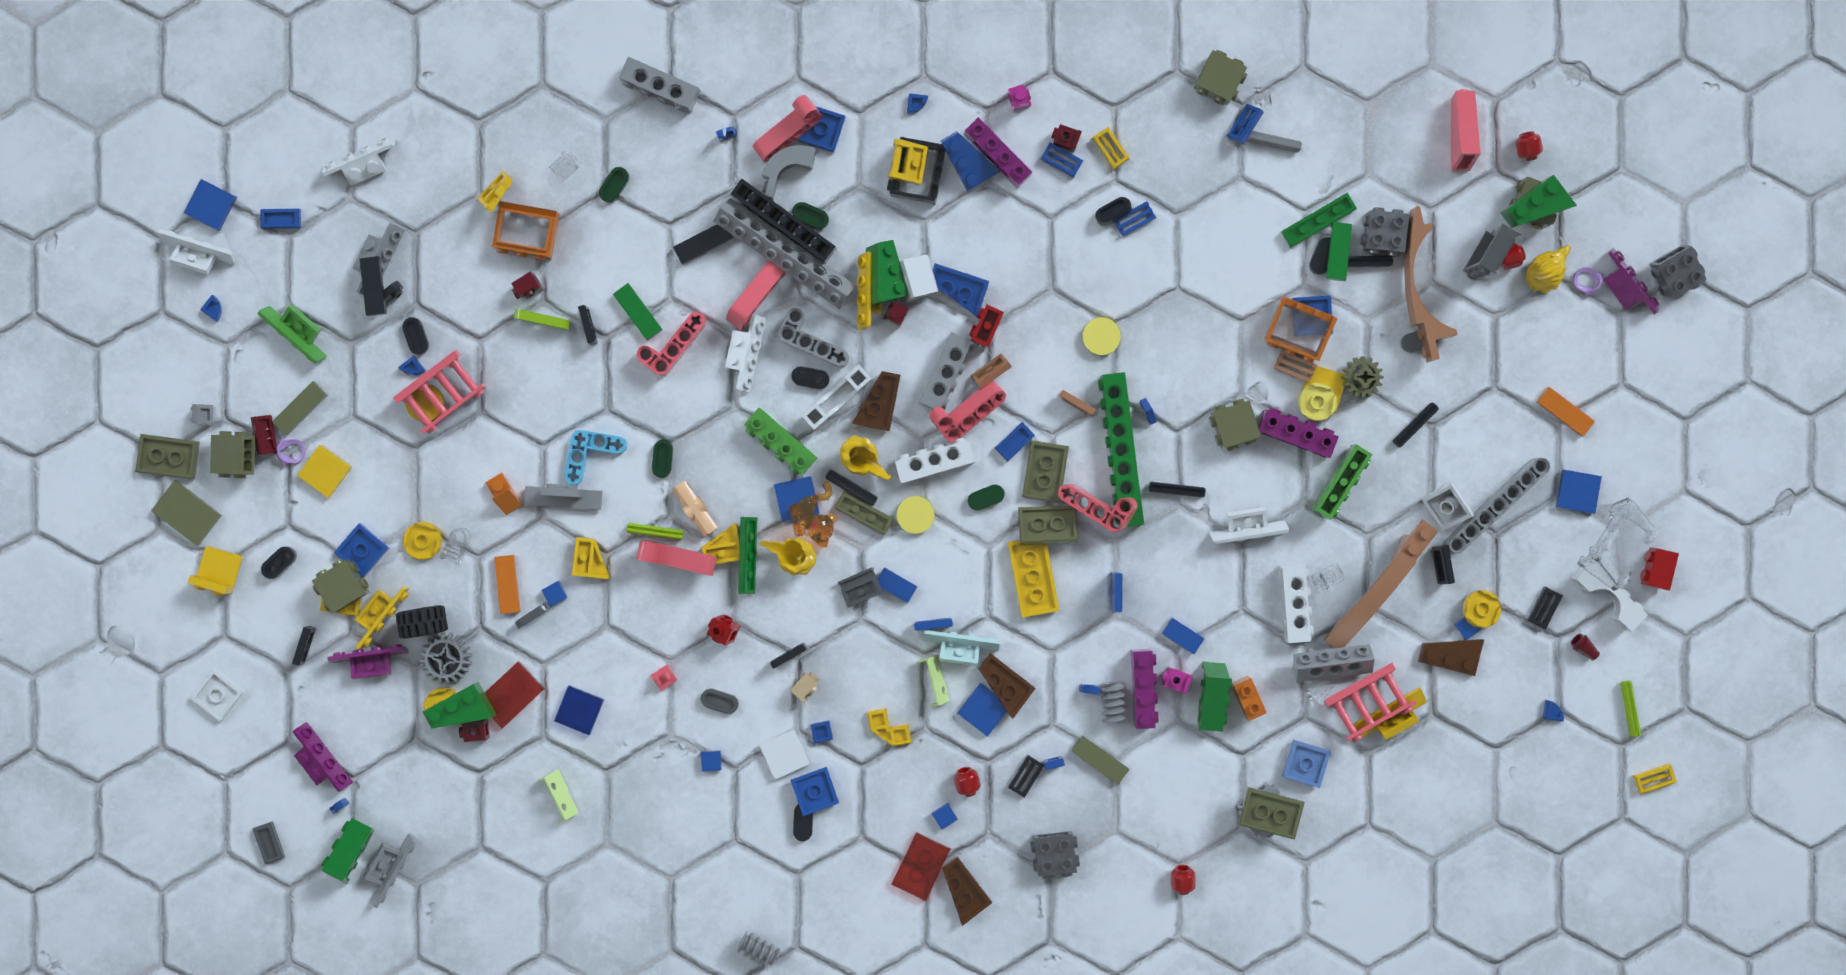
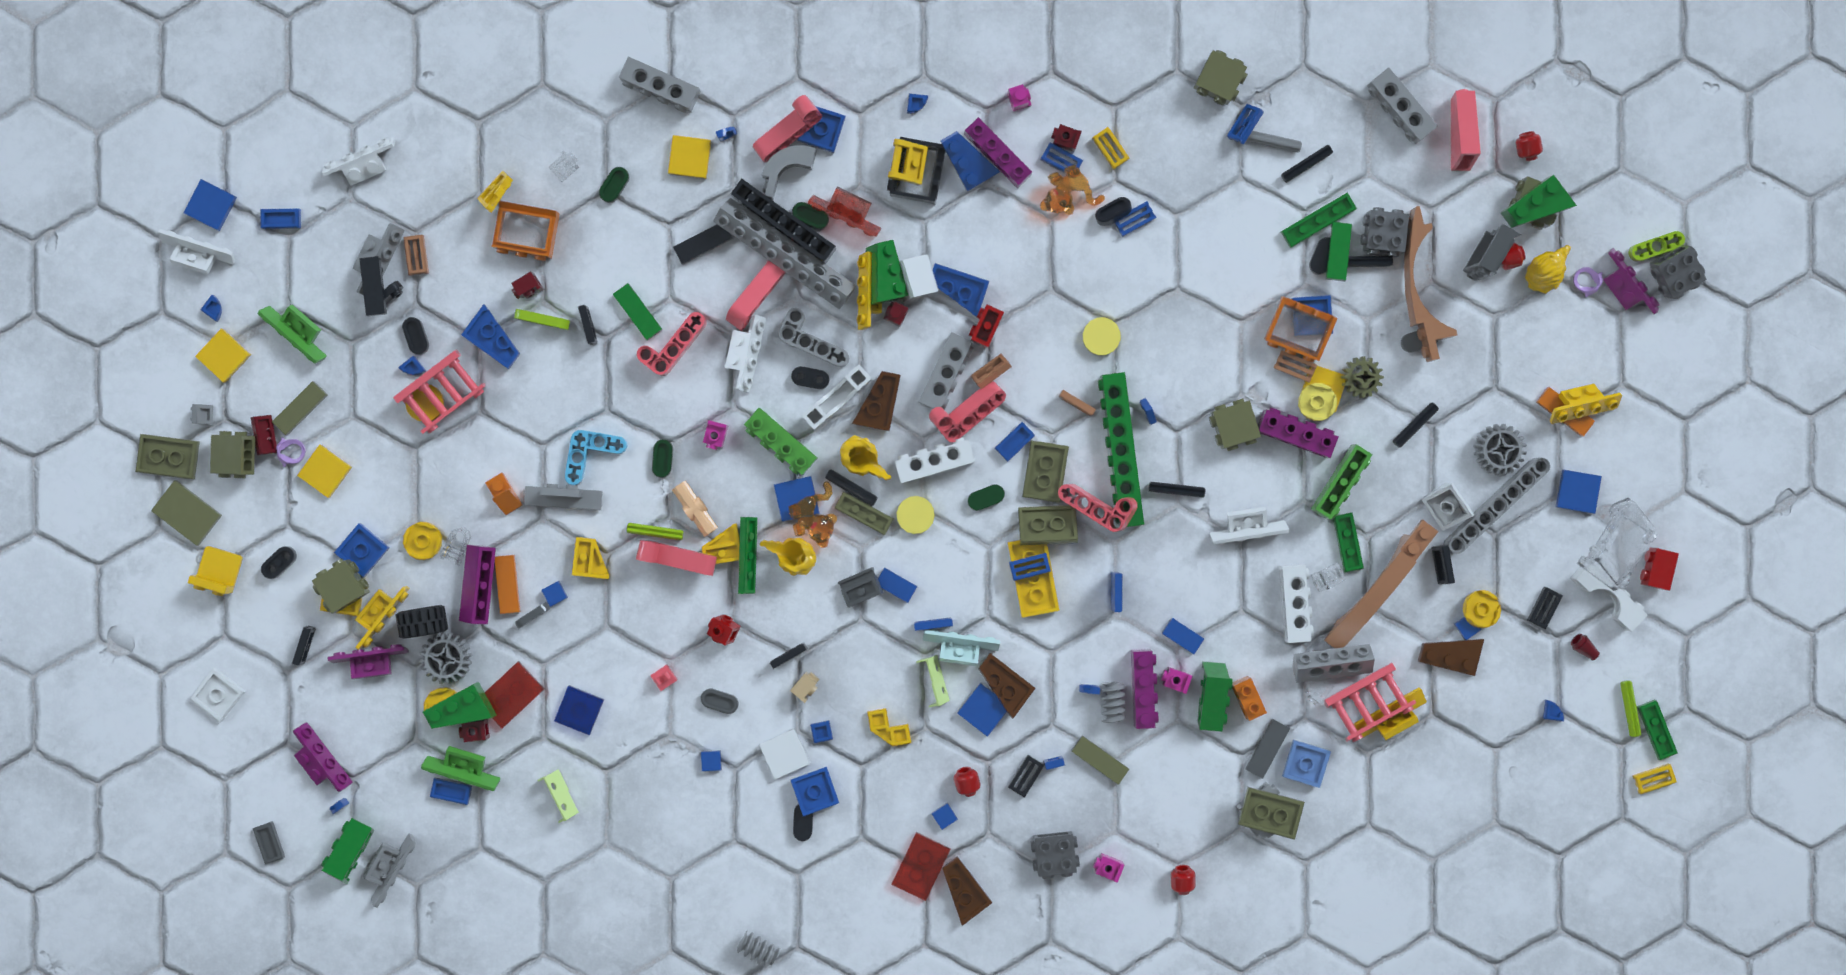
none -> yellow tile [195,328,251,383]
none -> nougat tile [403,235,429,276]
none -> bright green bracket [421,746,500,791]
none -> blue tile [430,777,473,805]
none -> magenta brick [459,545,496,624]
none -> blue wing [461,304,520,369]
none -> yellow tile [668,135,711,179]
none -> dark pink brick [703,420,729,450]
none -> clear red bracket [808,186,882,237]
none -> blue tile [1009,553,1051,581]
none -> clear orange animal [1040,165,1105,215]
none -> dark pink brick [1093,853,1125,883]
none -> dark grey tile [1245,719,1290,779]
none -> black axle [1281,145,1333,183]
none -> green tile [1333,512,1364,572]
none -> light grey brick [1367,67,1438,144]
none -> light grey gear [1473,424,1527,475]
none -> yellow bracket [1549,383,1622,424]
none -> lime beam [1628,231,1685,262]
none -> green tile [1637,699,1678,760]

